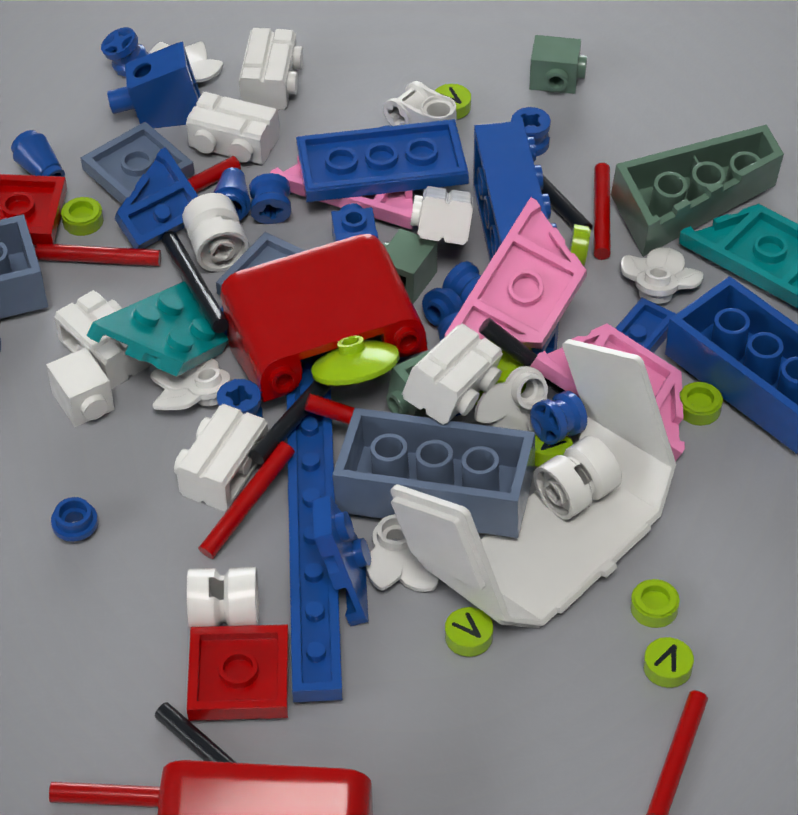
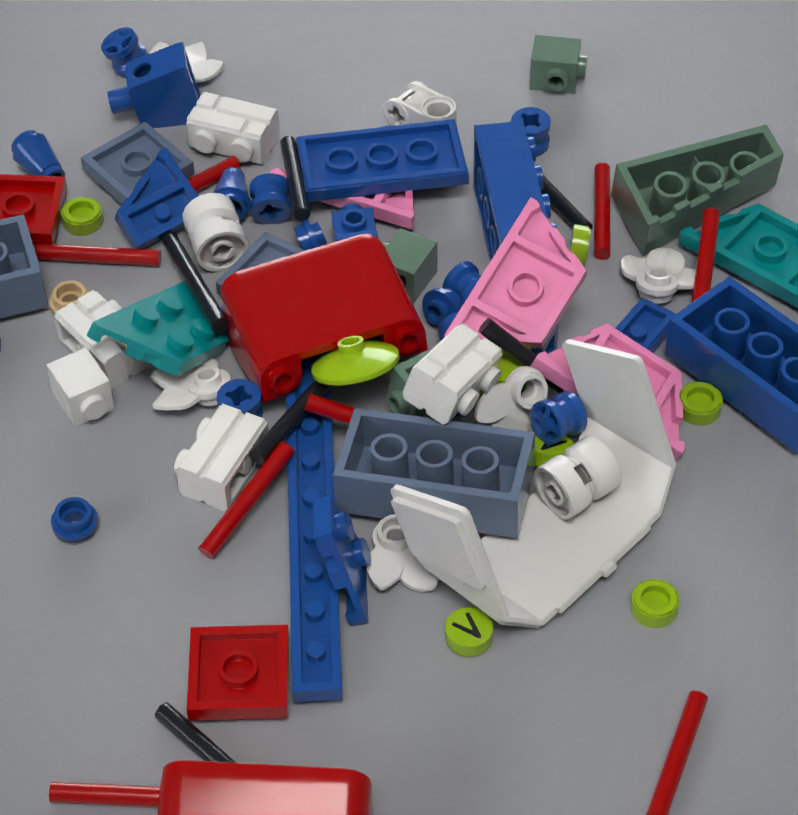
white wheel [187,567,259,630] -> none
white brick [239,28,303,110] -> none
white brick [410,186,473,245] -> none
lime tile [435,84,471,119] -> none
lime tile [643,637,694,688] -> none
none -> tan plate [49,280,89,315]
none -> black bar [280,136,310,222]
none -> blue plate [294,220,327,251]
none -> red bar [692,208,720,302]

